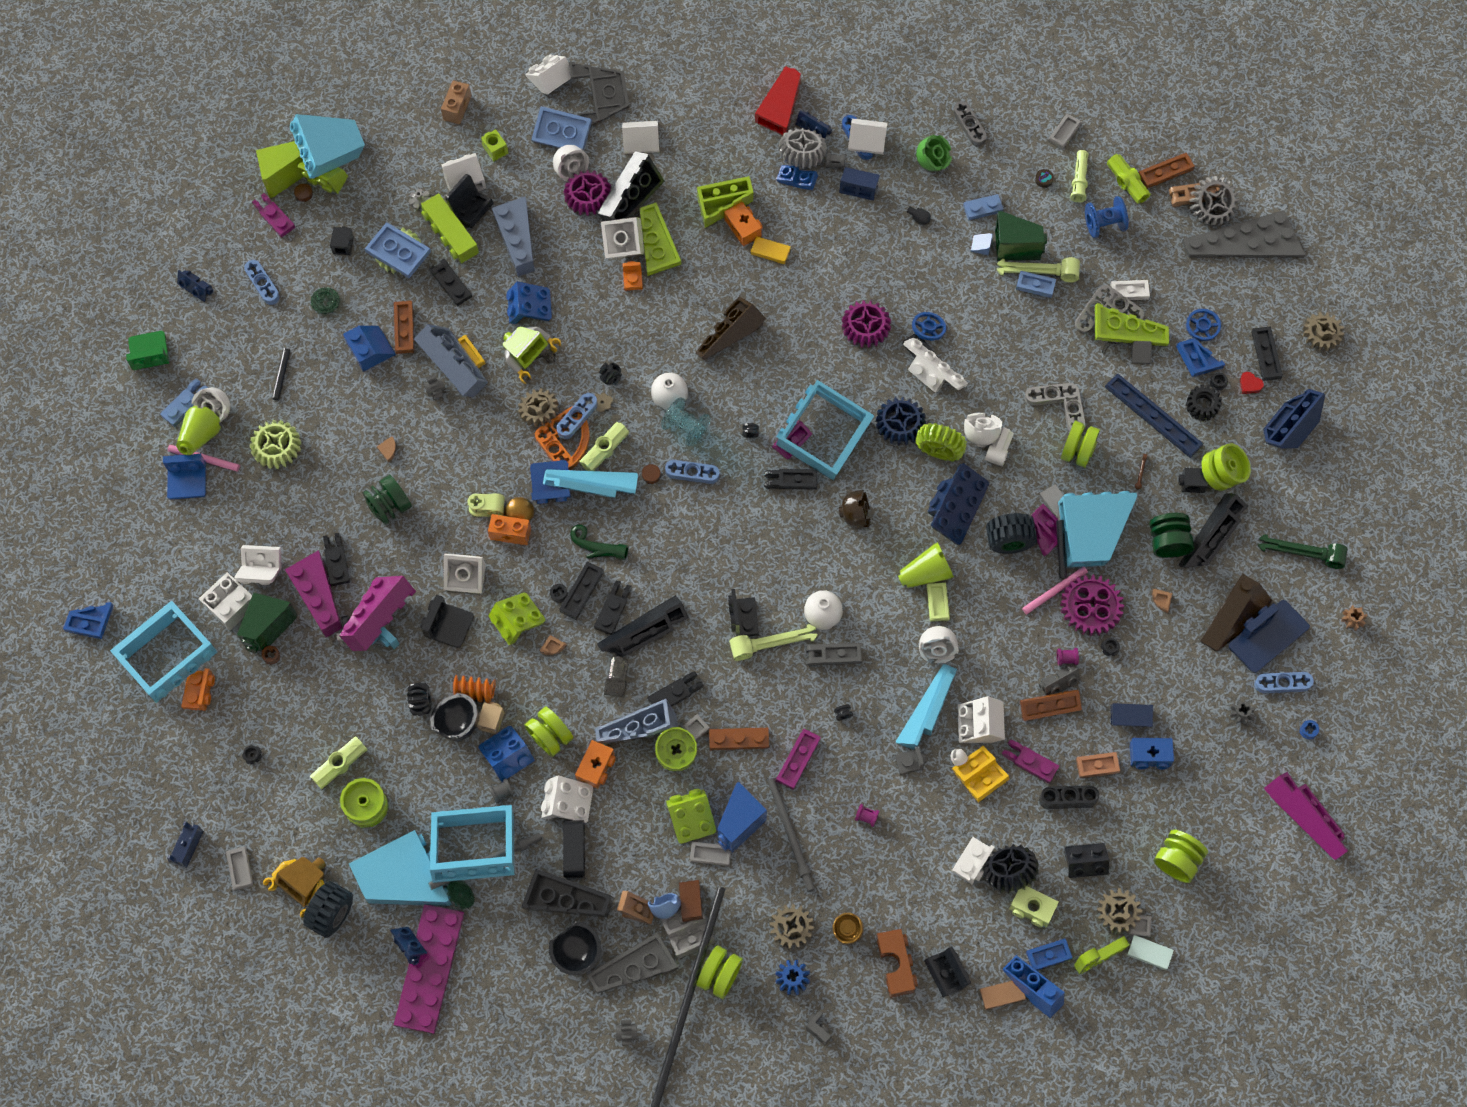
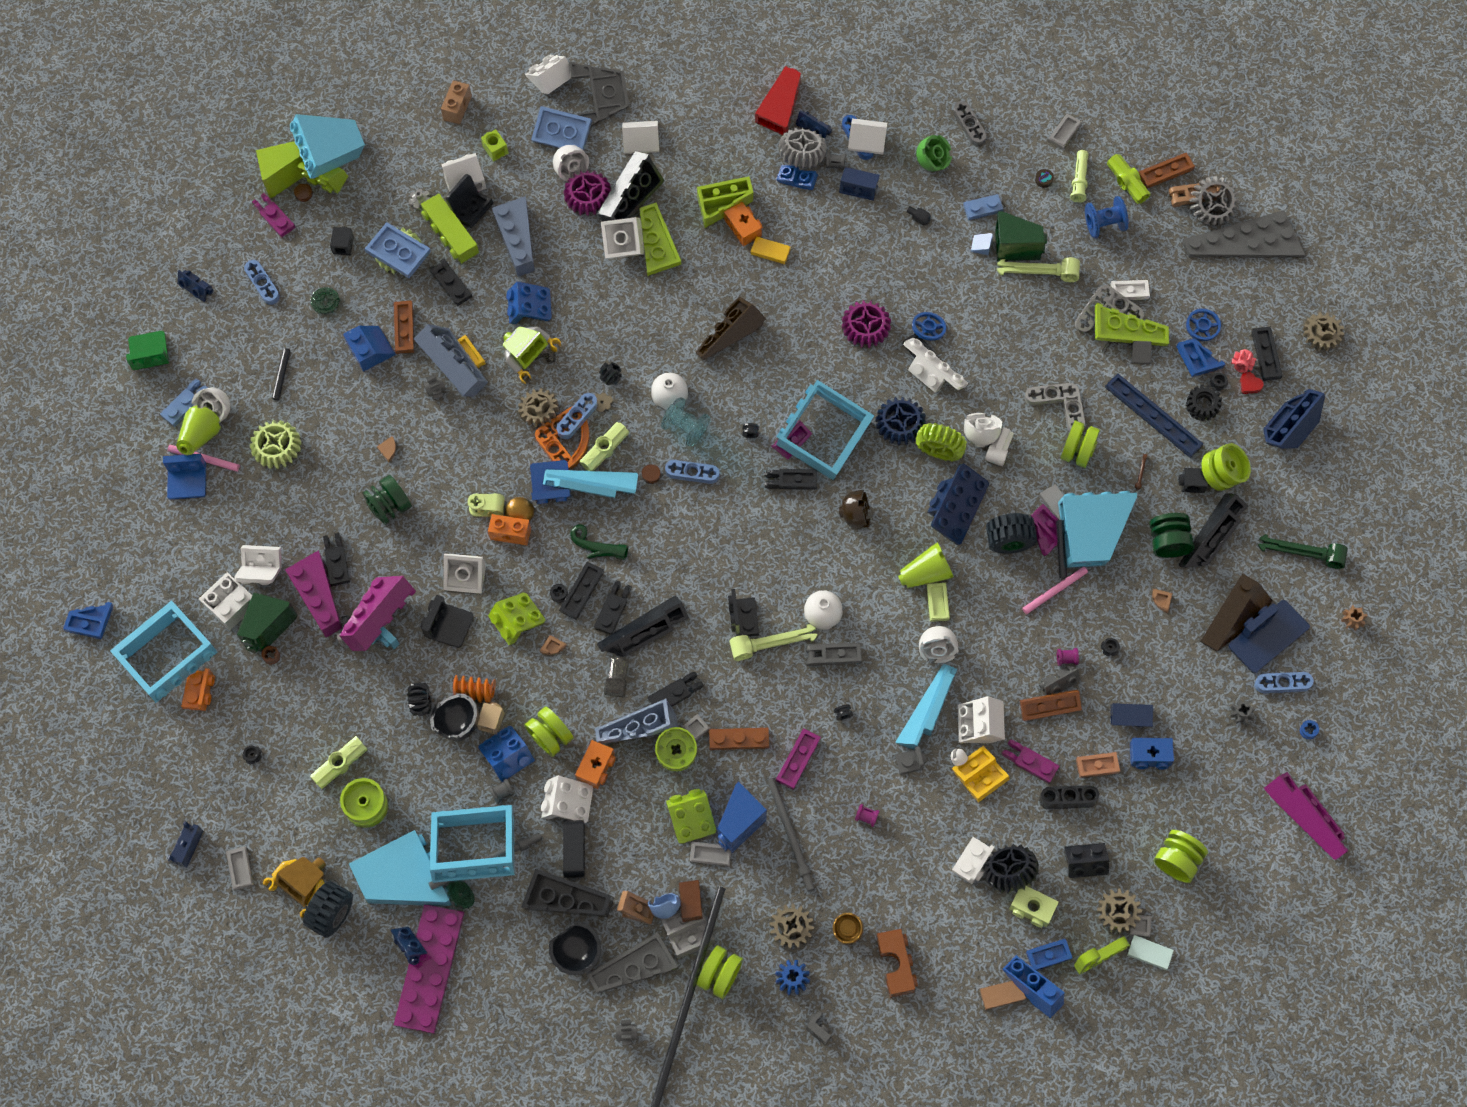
orange bracket [623,261,643,291] -> none
black bracket [924,946,971,998] -> none
medium blue plate [1016,271,1056,298] -> none
magenta gear [1060,574,1124,636] -> none
none -> coral gear [1231,349,1256,373]

